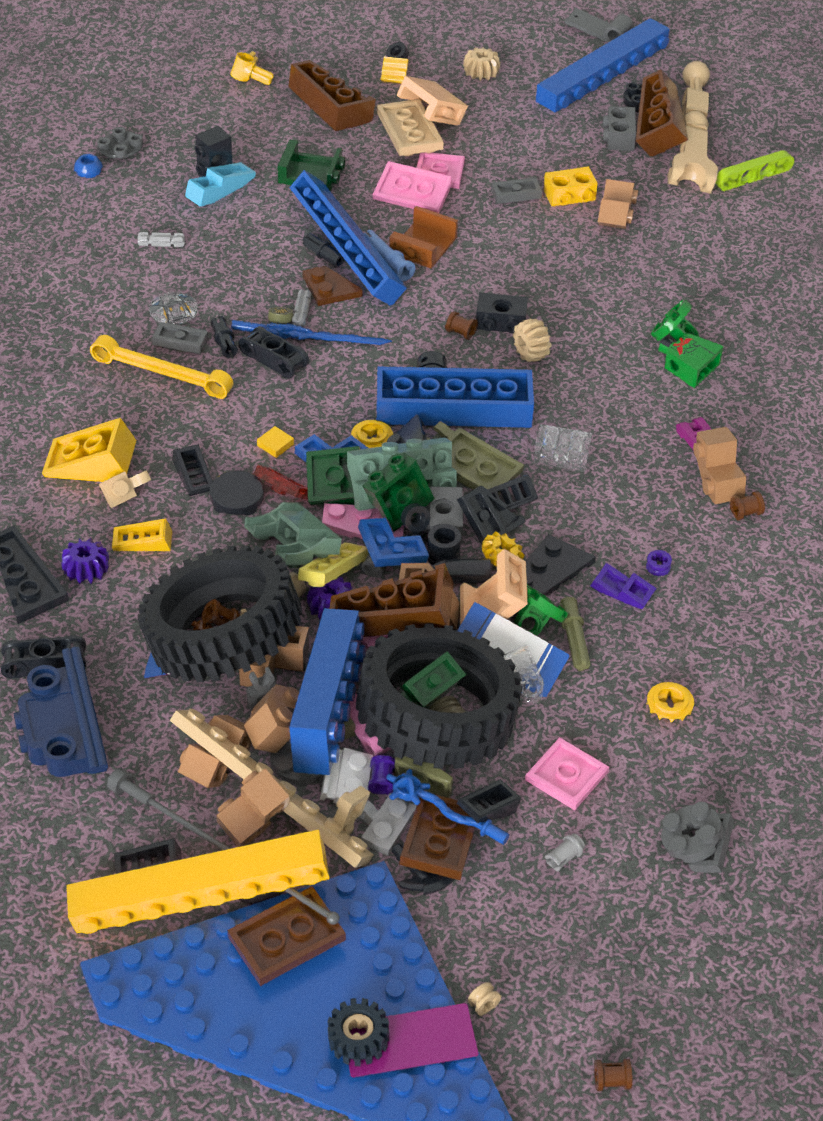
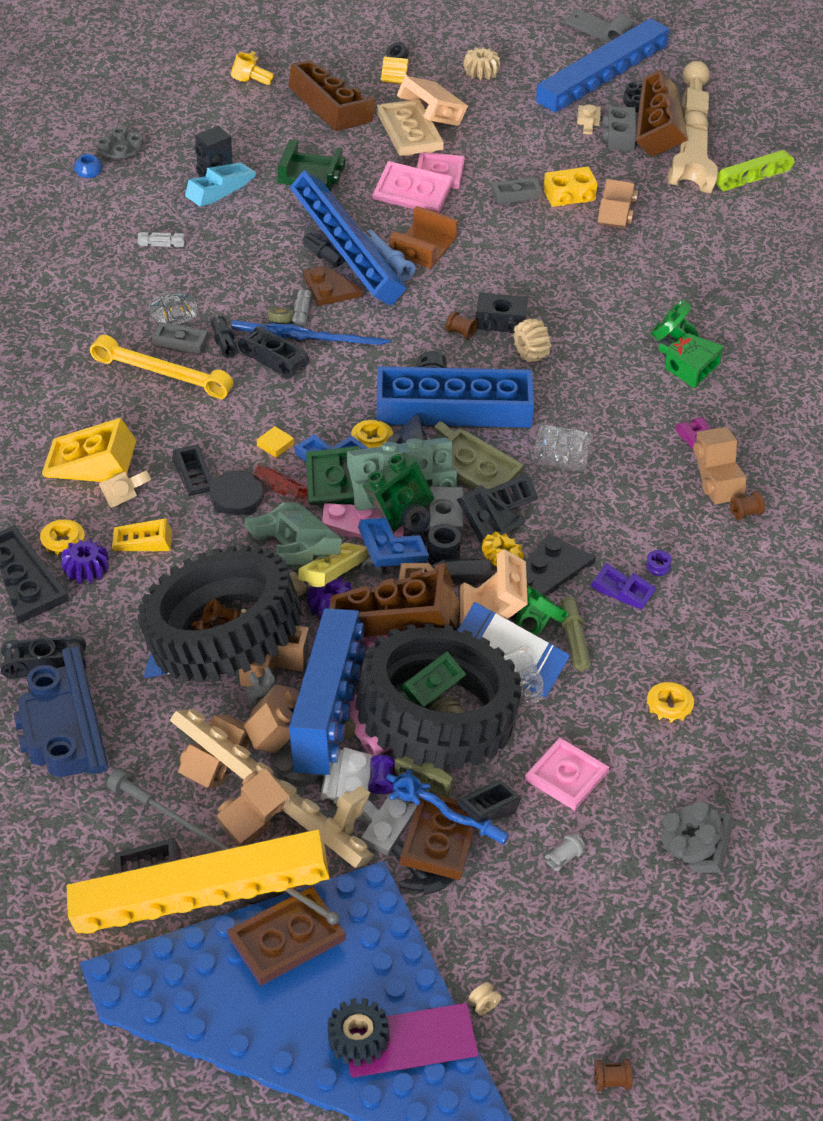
none -> yellow gear [40,519,85,556]
none -> tan plate [577,105,601,135]

